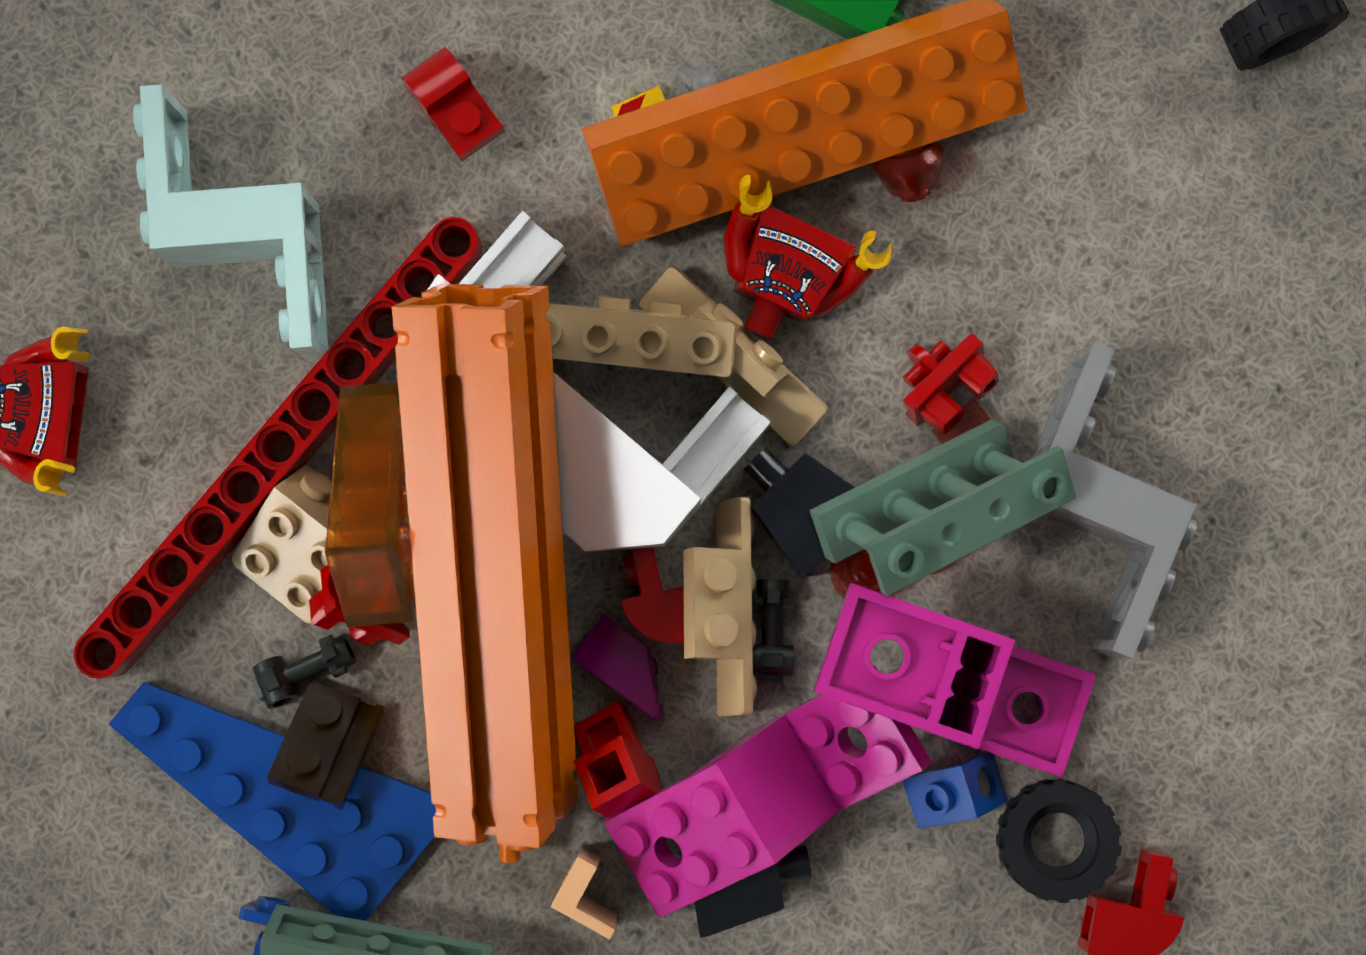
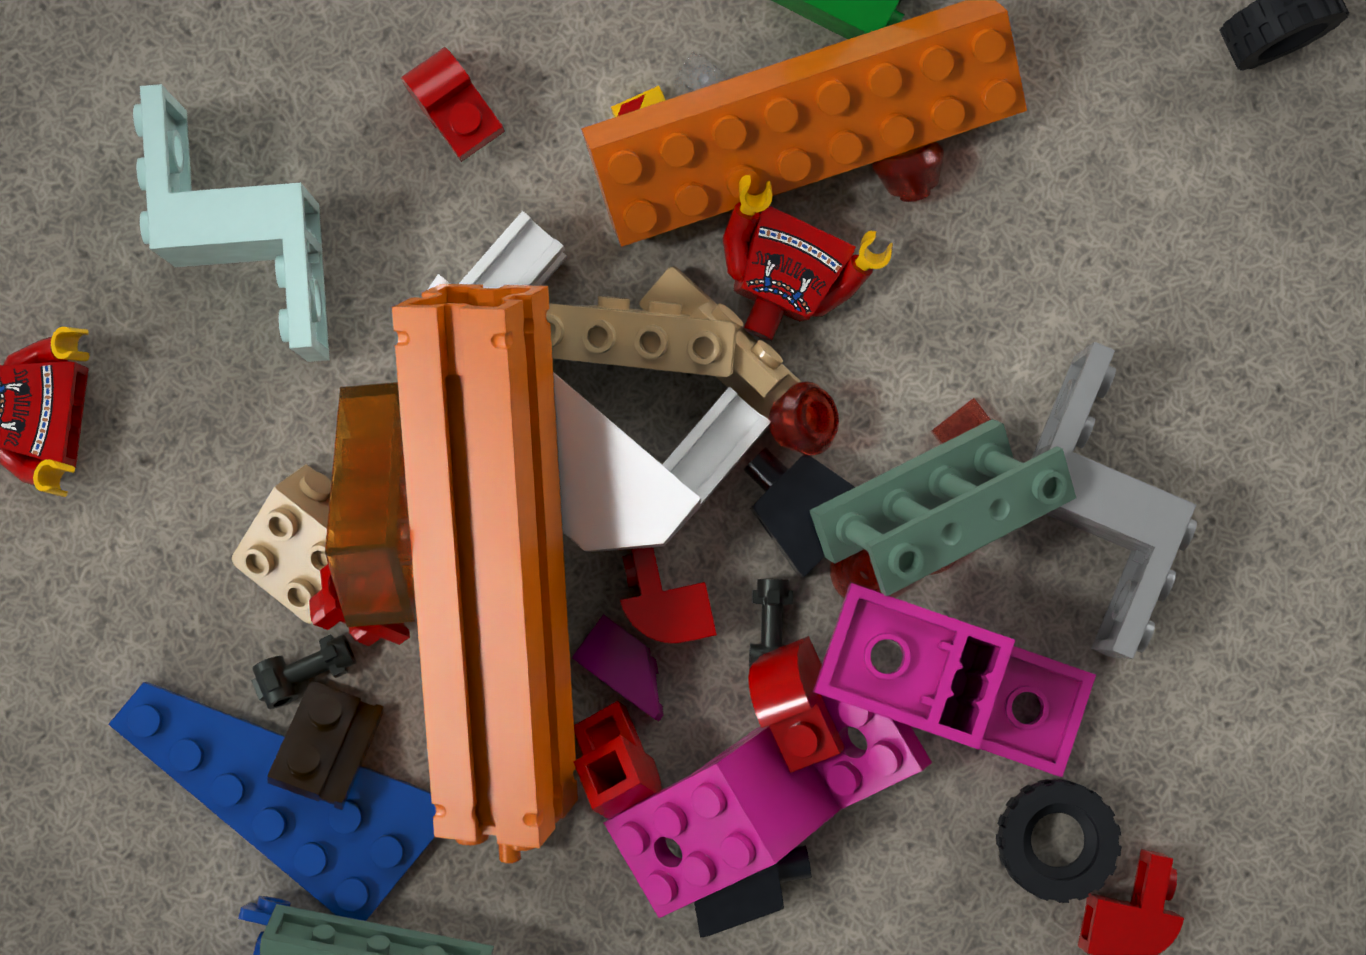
red beam [74,217,483,679] -> none
light nougat panel [550,845,618,940] -> none
tan bracket [683,497,757,717] -> none
red hips [903,333,999,435] -> none
blue bracket [903,751,1007,829] -> none
none -> red brick [748,636,845,773]
none -> clear red cone [769,381,839,456]

